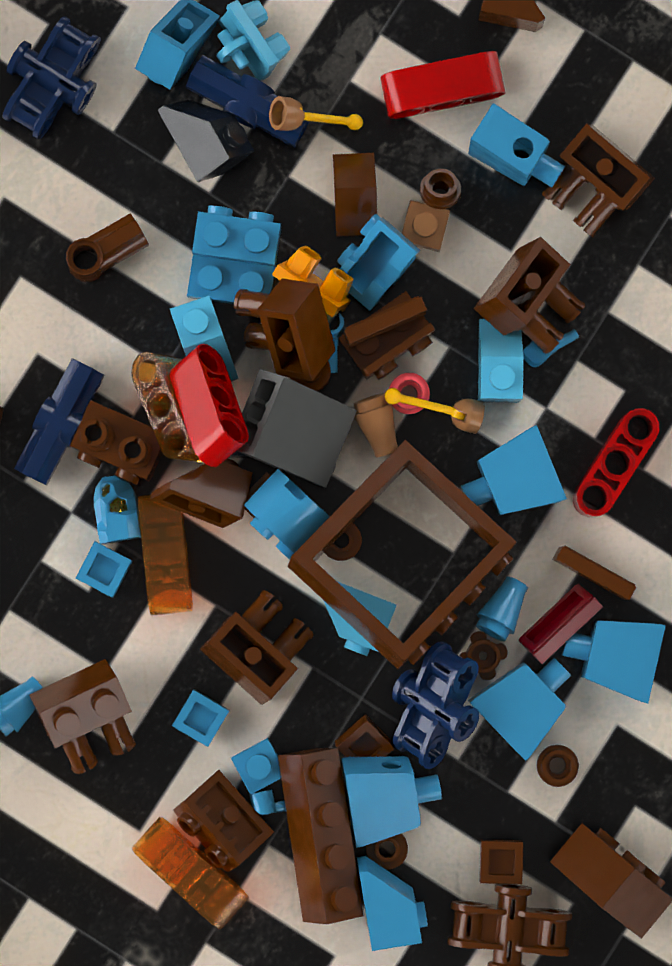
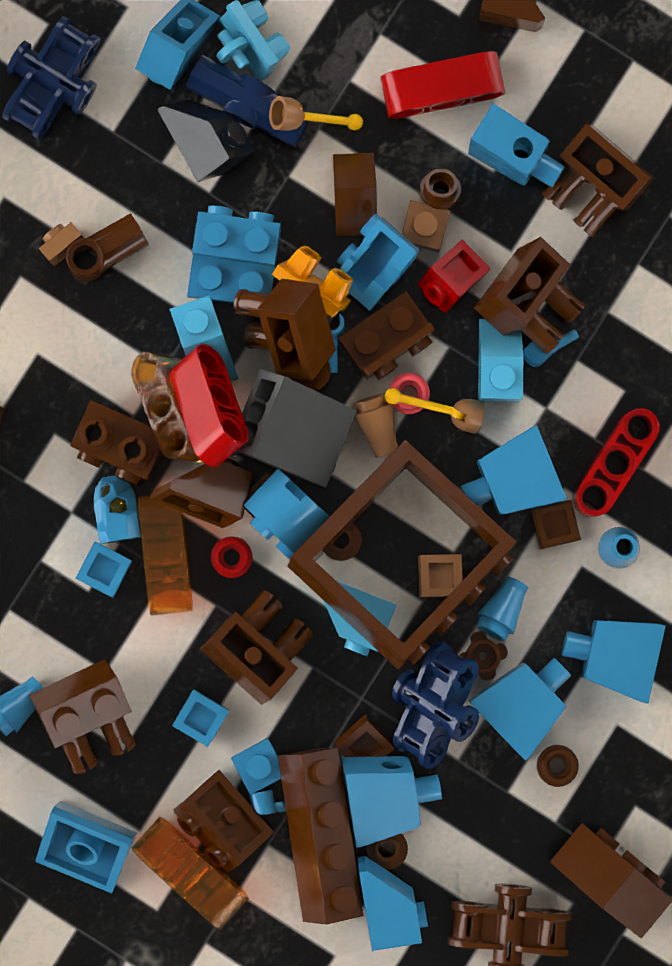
dark blue piece [14,358,105,485] -> none
reddish brown tile [344,296,427,348] -> none
reddish brown plate [479,839,523,884] -> none
dark red tile [518,584,603,664] -> none
reddish brown tile [552,545,636,600] -> none
none -> dark azure slope [35,801,137,893]
none -> medium nougat plate [39,222,84,266]
none -> red plate [211,536,253,578]
none -> red bracket [418,239,491,313]
none -> medium nougat plate [418,554,463,598]
none -> reddish brown tile [530,500,581,550]
none -> dark azure cone [598,527,640,568]

